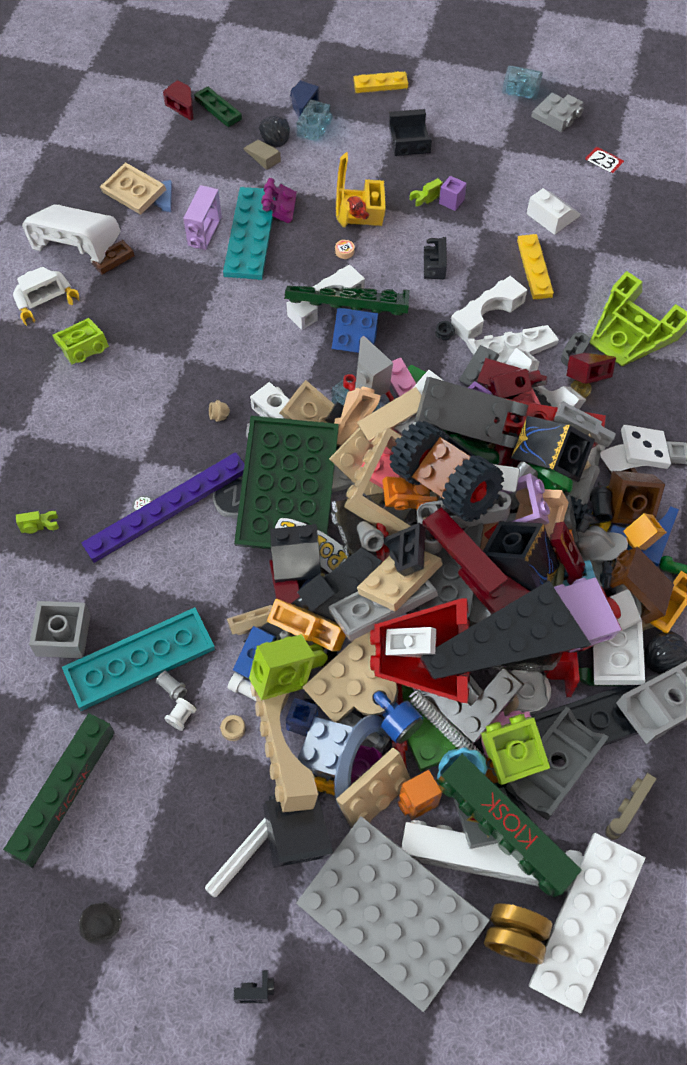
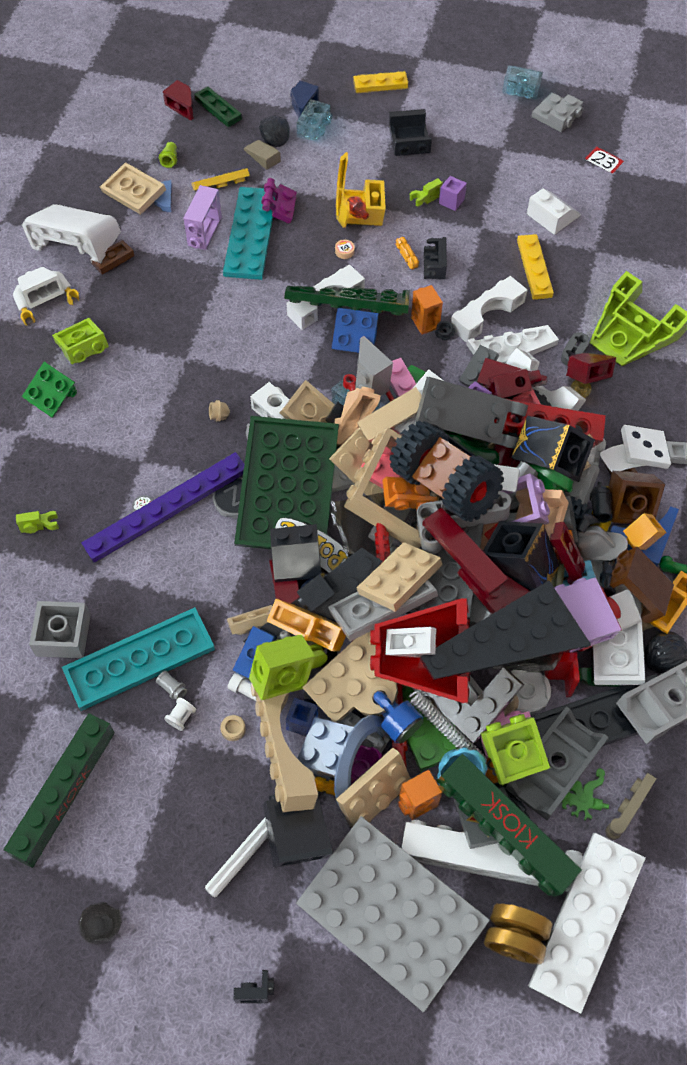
light grey cone [357,521,384,552] -> none
black wing [383,523,426,576] -> none
light grey hinge [554,401,616,447] -> none
none -> green hinge [22,362,77,418]
none -> lime cone [159,142,177,168]
none -> yellow plate [191,168,250,190]
none -> light orange axle [396,237,419,270]
none -> orange brick [411,285,443,335]
none -> bright green piece [562,768,609,821]

